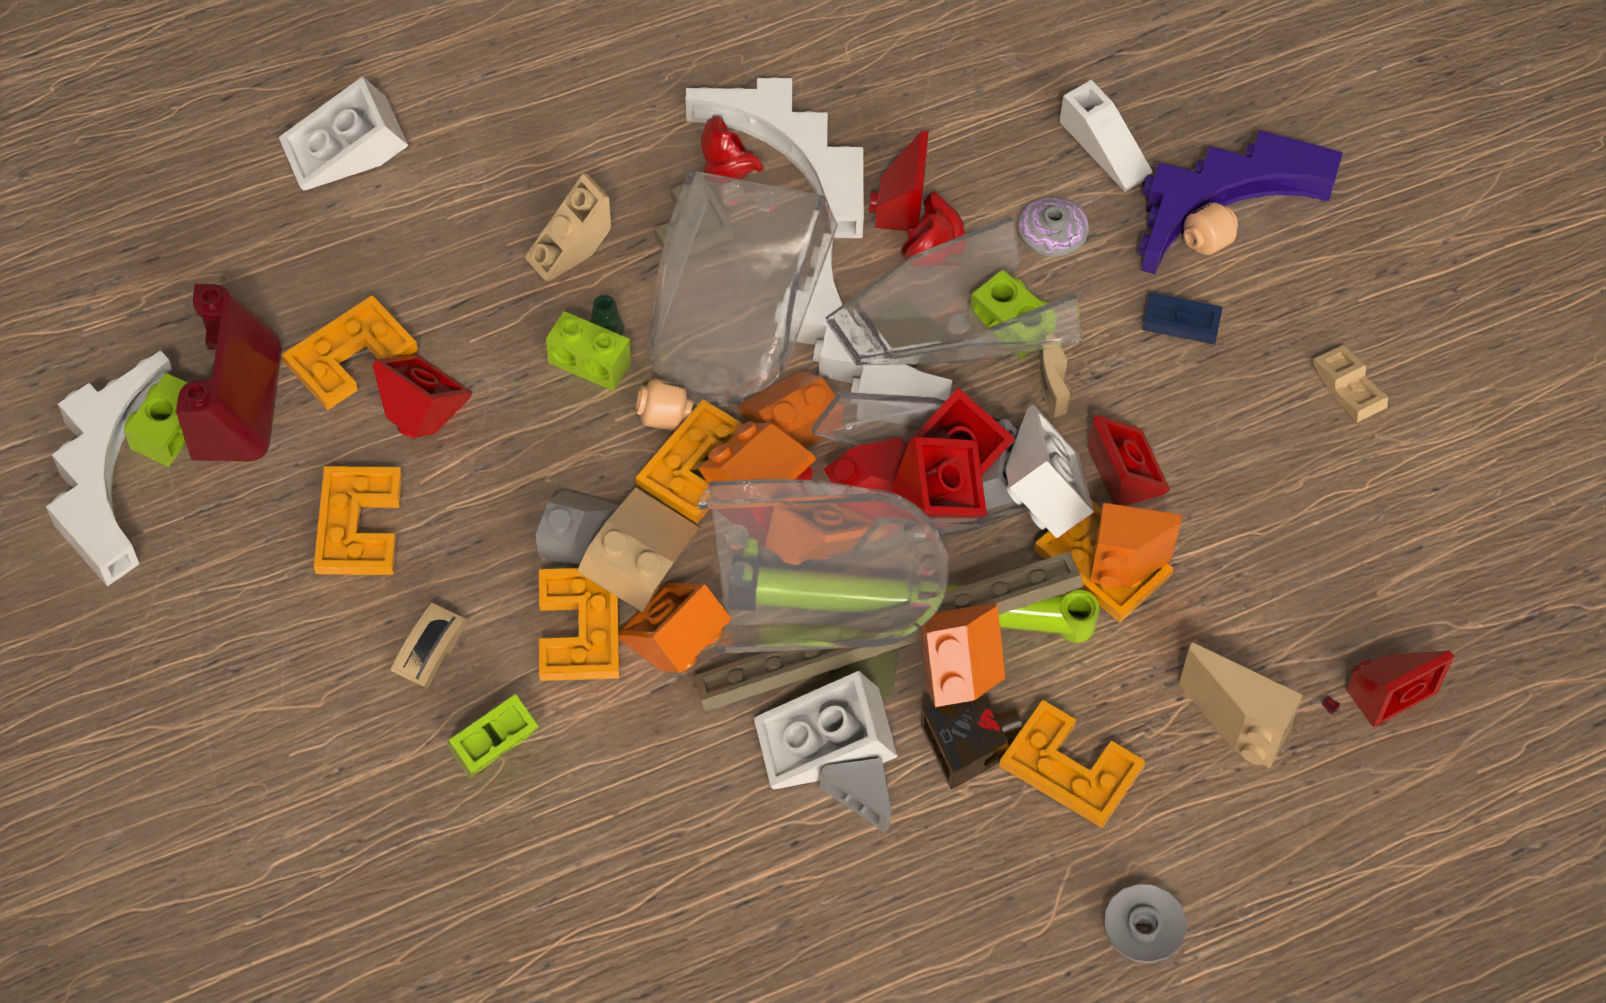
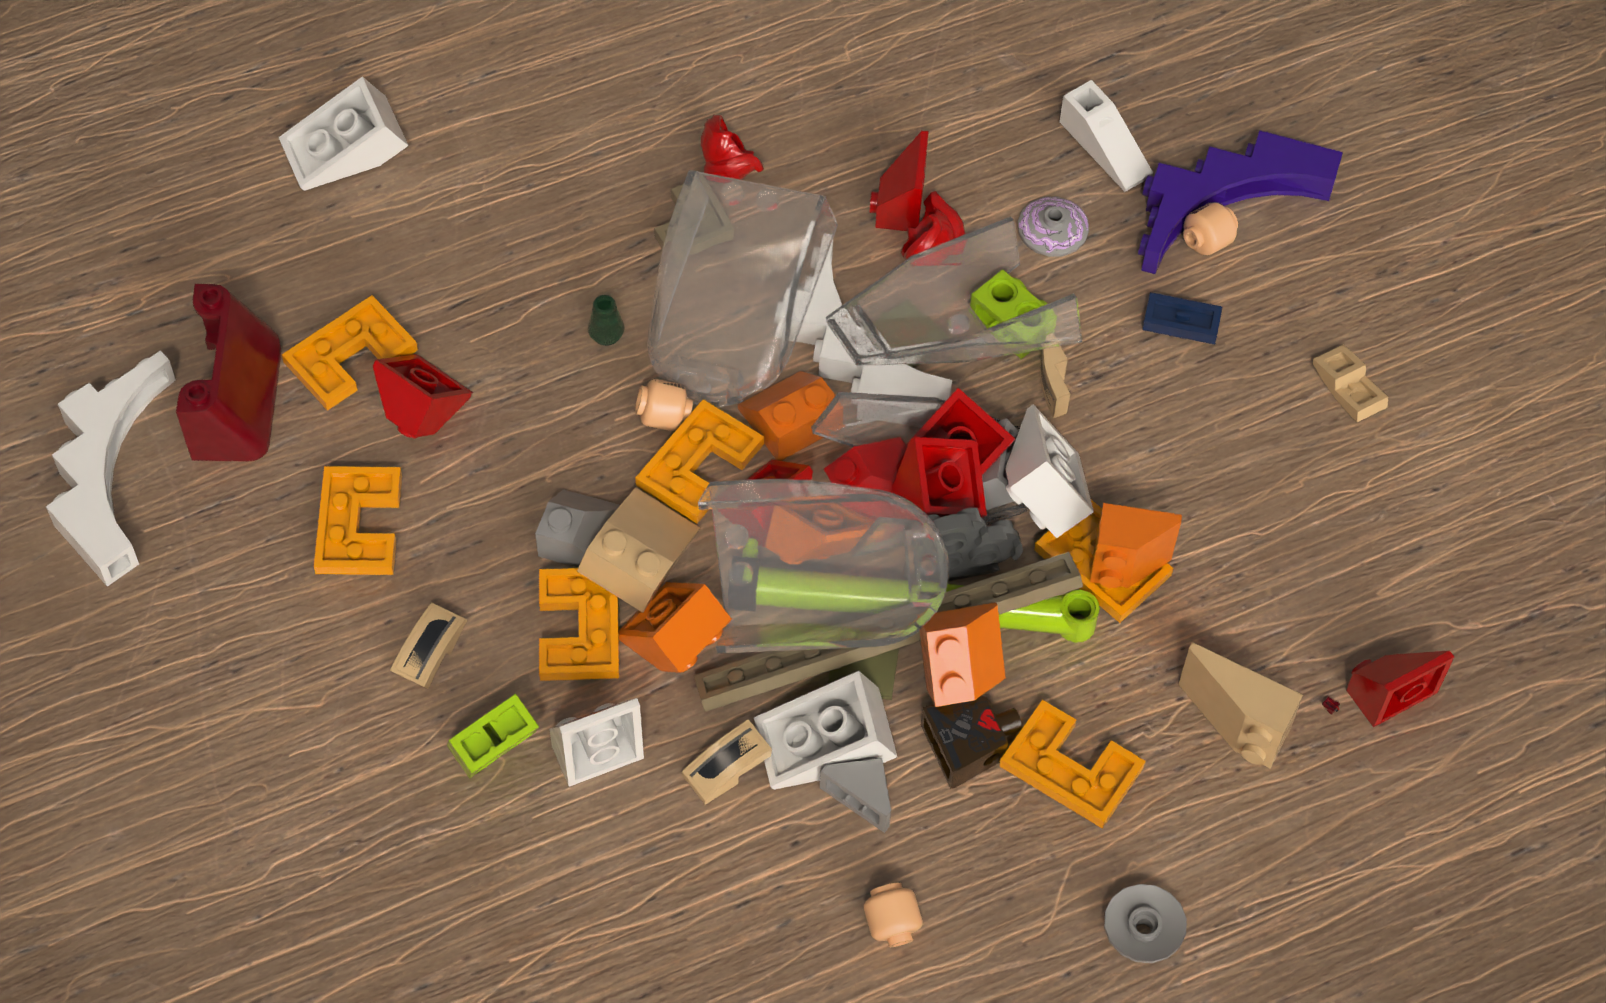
lime brick [123,372,188,467] -> none
tan slope [524,173,611,282] -> none
lime brick [546,311,631,391] -> none
white arch [686,77,864,238] -> none
orange slope [699,421,816,506] -> none
red slope [1087,415,1170,506] -> none
none -> white slope [549,698,644,786]
none -> tan slope [682,720,772,805]
none -> light nougat head [864,883,923,948]
none -> dark grey plate [903,508,1023,583]

